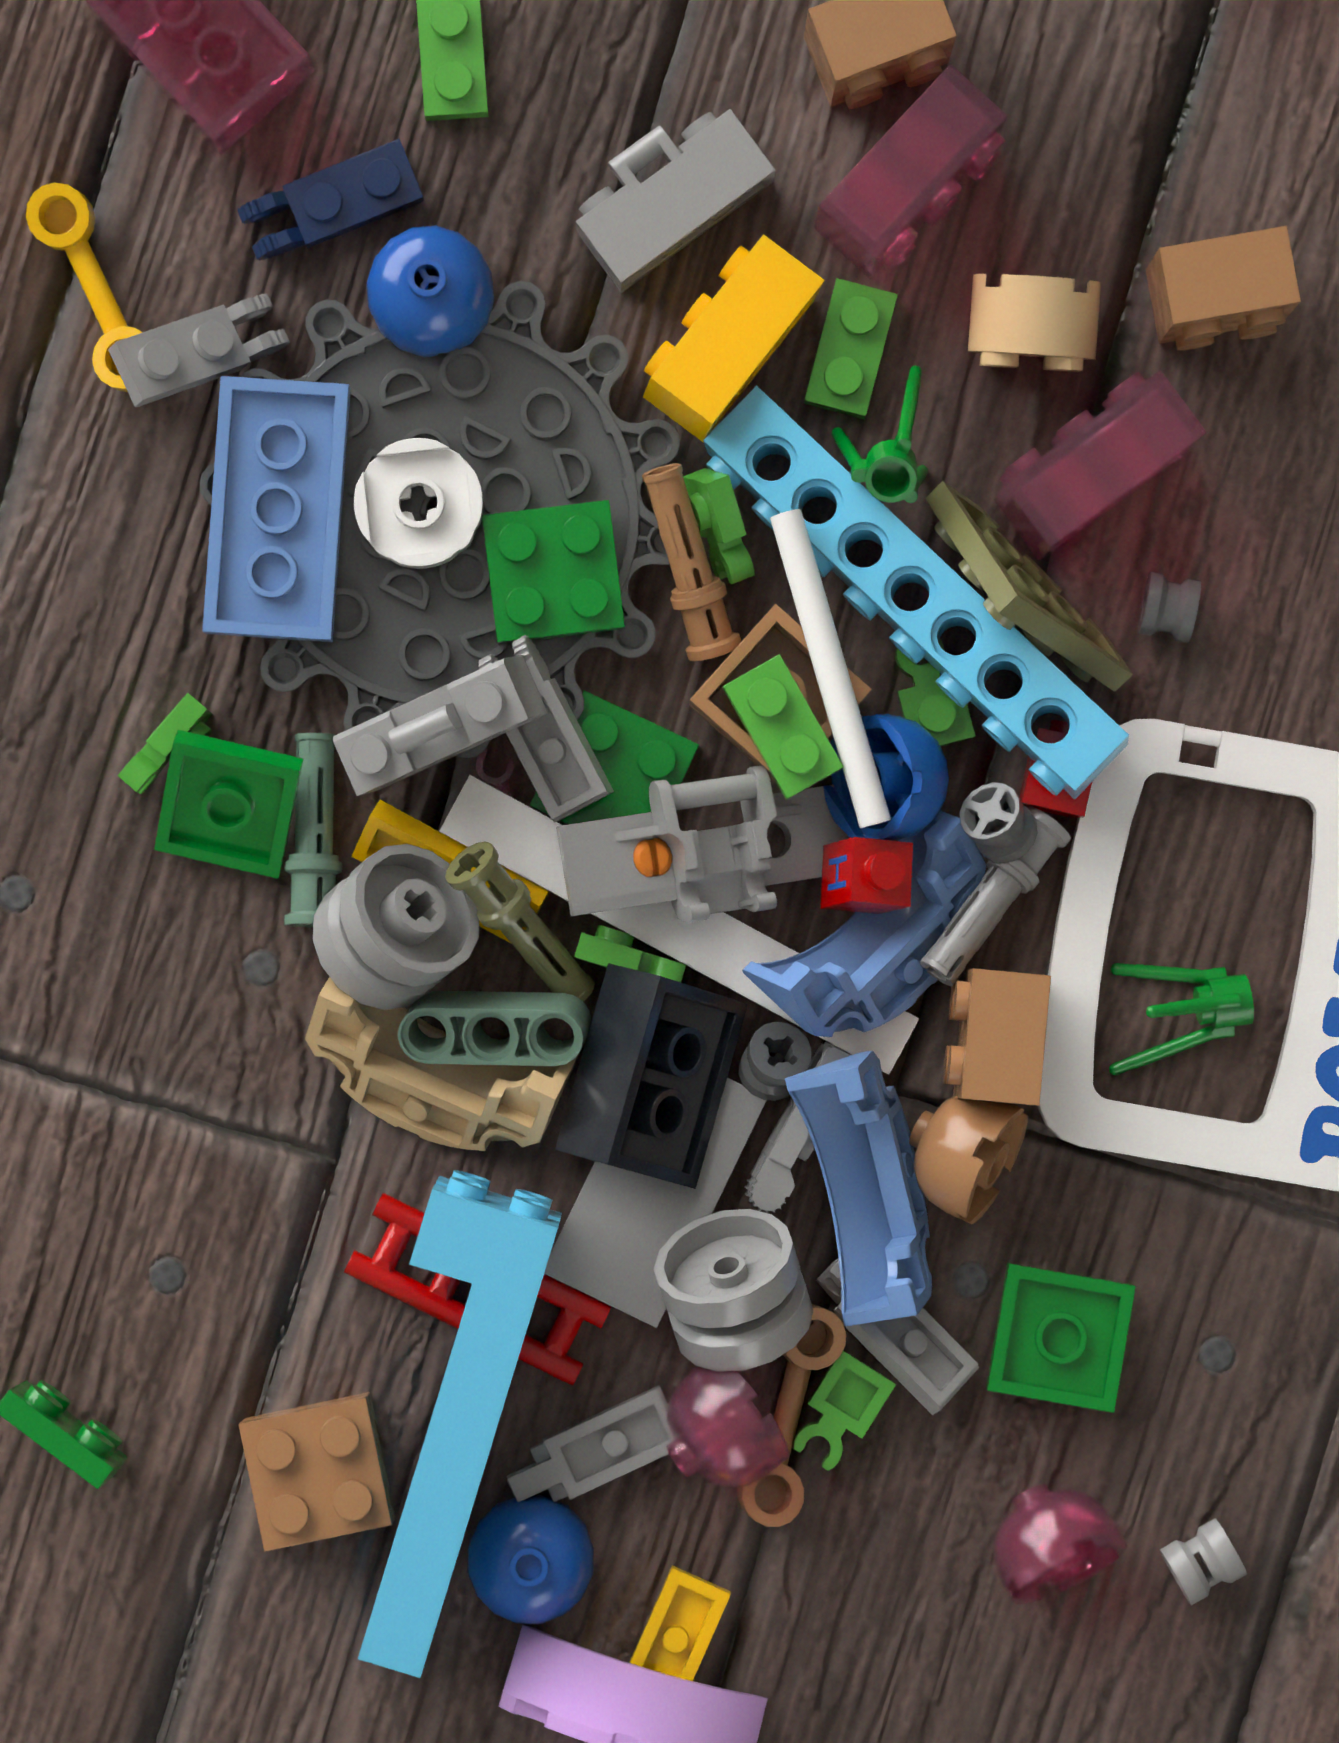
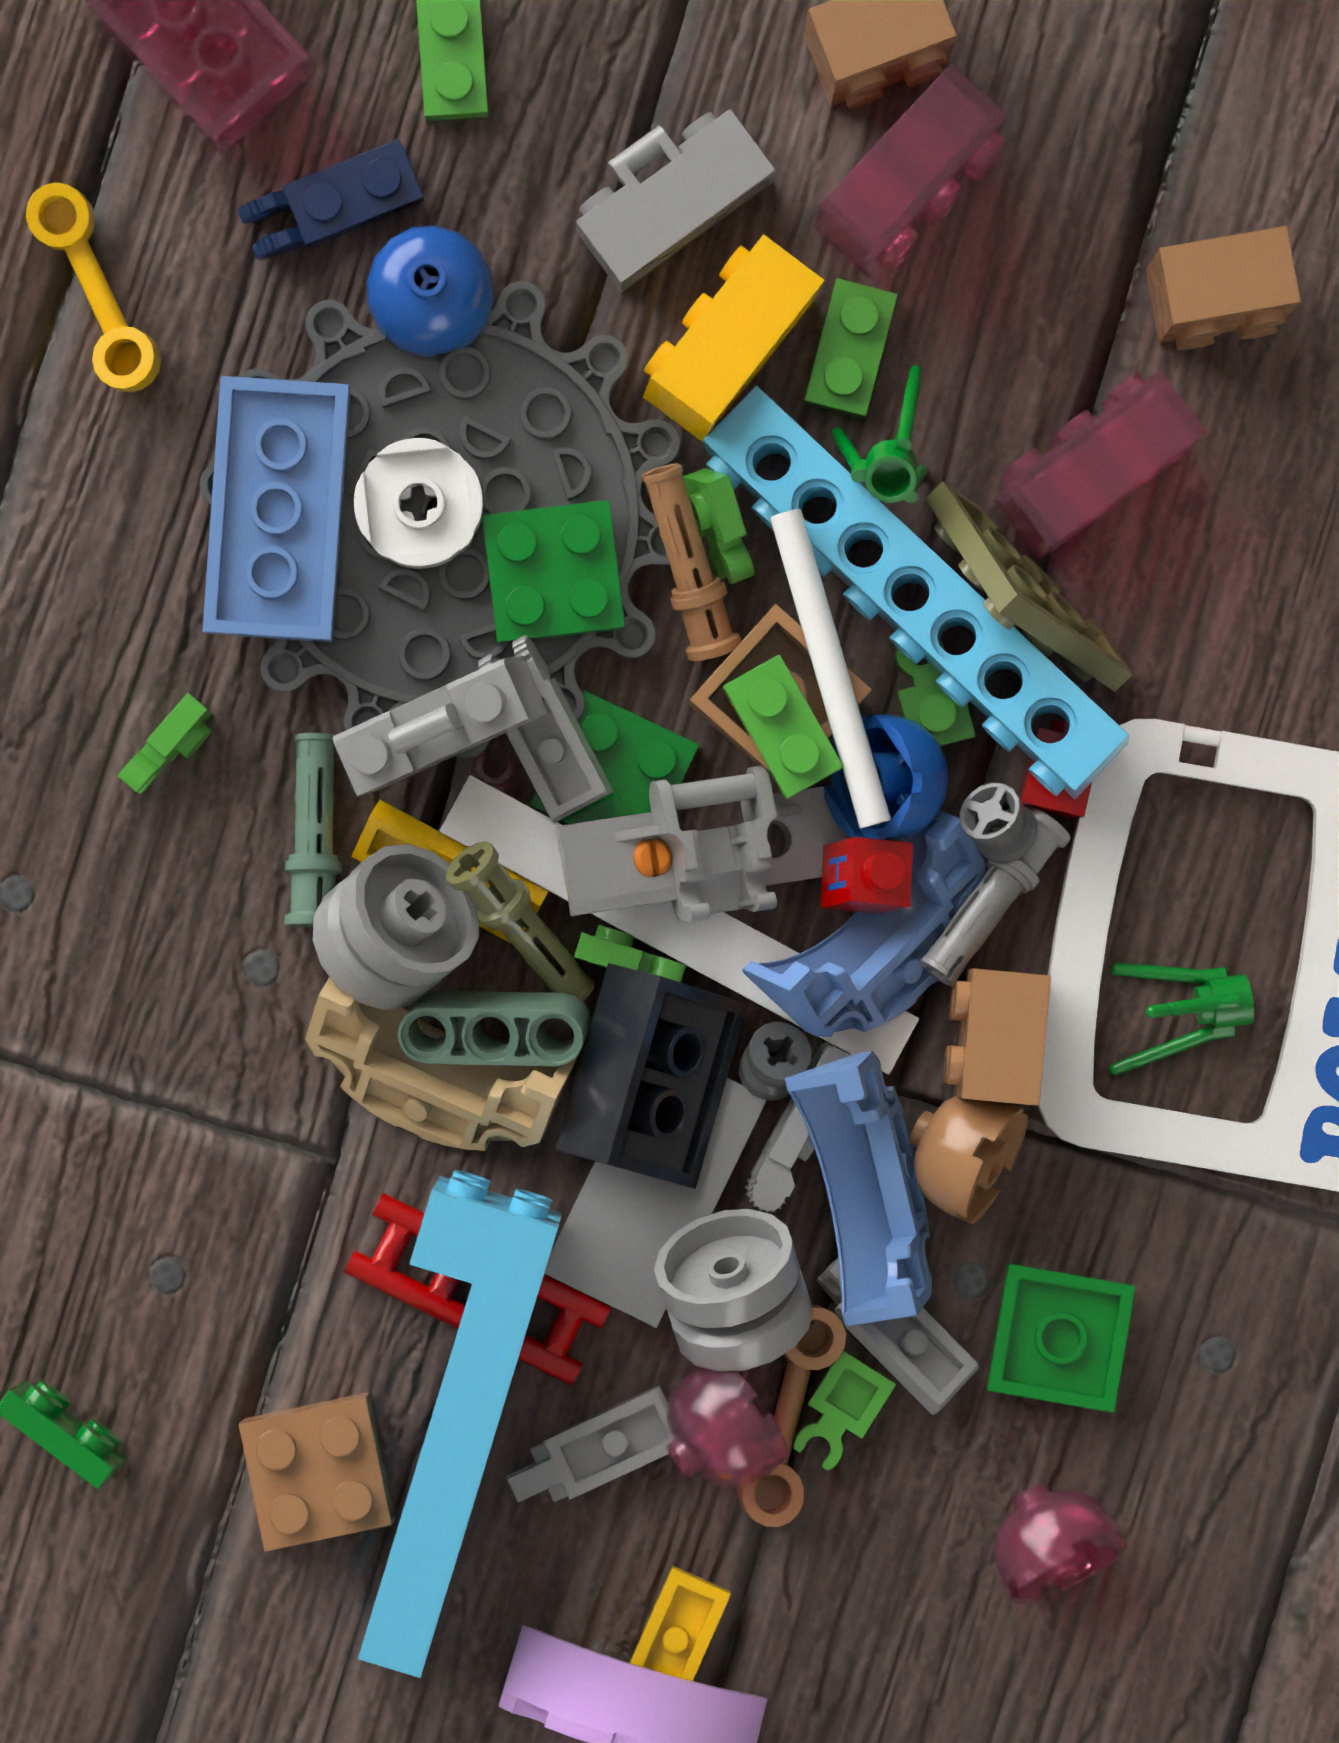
light grey hinge [108,293,290,407] -> none
green plate [154,730,304,879] -> none
blue cylinder [467,1495,594,1624] -> none
tan brick [968,274,1101,372] -> none
dark grey wheel [1137,571,1201,643] -> none
light grey wheel [1159,1518,1247,1606] -> none

